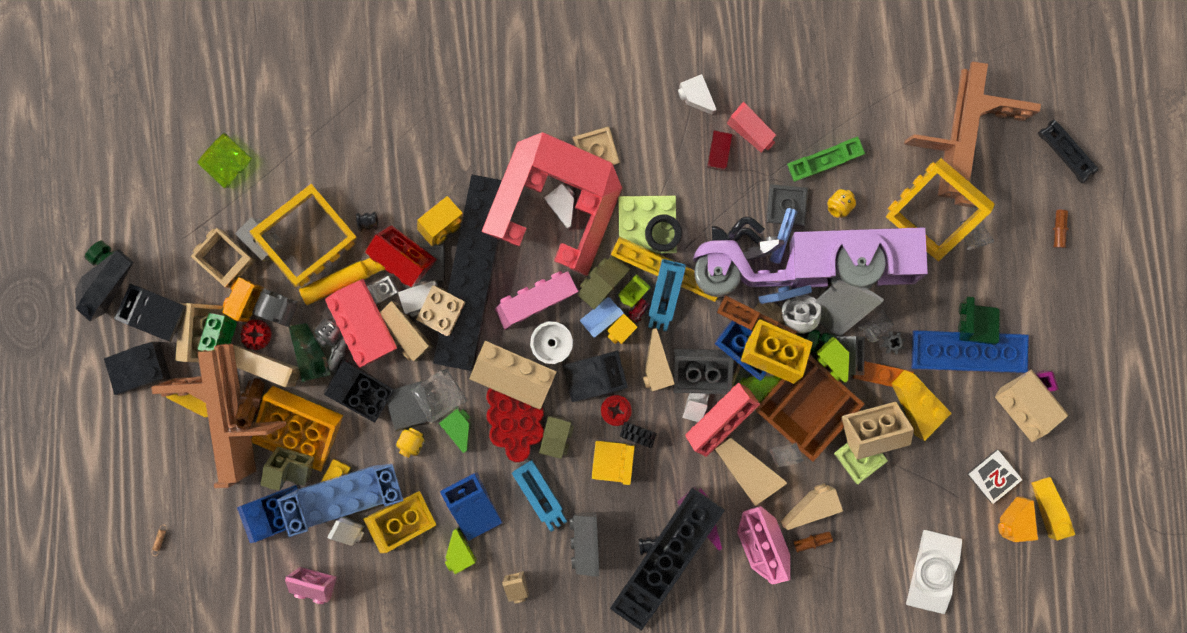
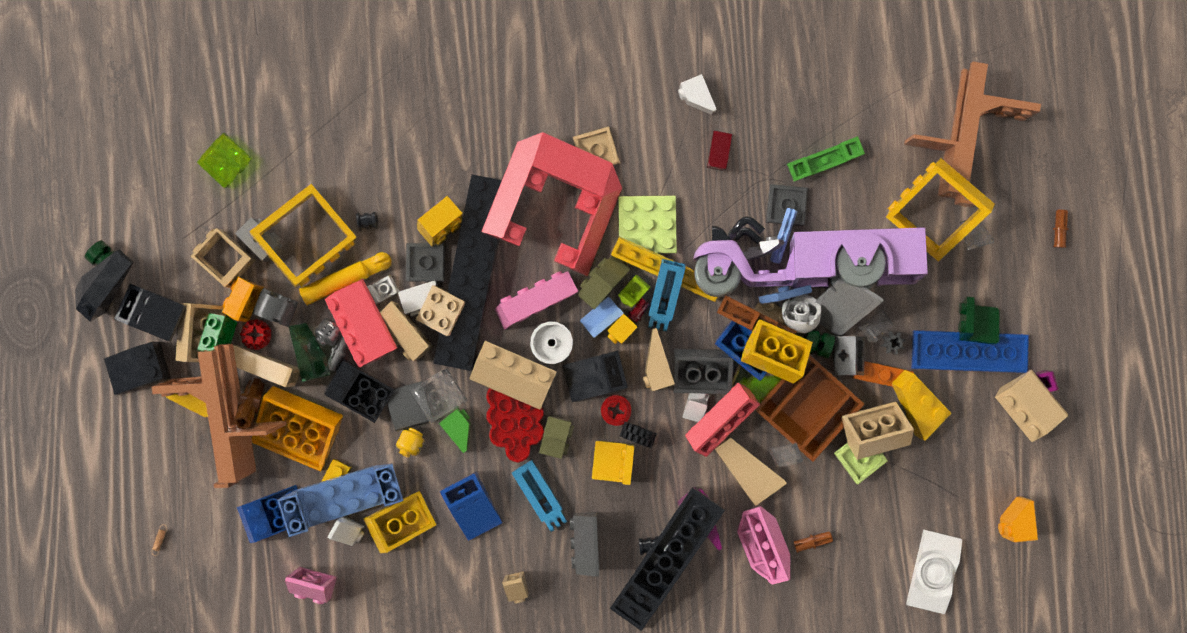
olive brick [261,446,314,491] -> none
red slope [365,225,437,287] -> none
lime slope [445,527,477,574] -> none
white slope [544,184,575,230] -> none
black tyre [645,214,682,252] -> none
coral slope [727,102,776,153] -> none
tan slope [780,483,843,530] -> none
lime slope [816,337,849,383] -> none
yellow head [827,189,856,218] -> none
tile [967,450,1022,504] -> none
yellow slope [1031,477,1075,541] -> none
black plate [1038,119,1098,183] -> none

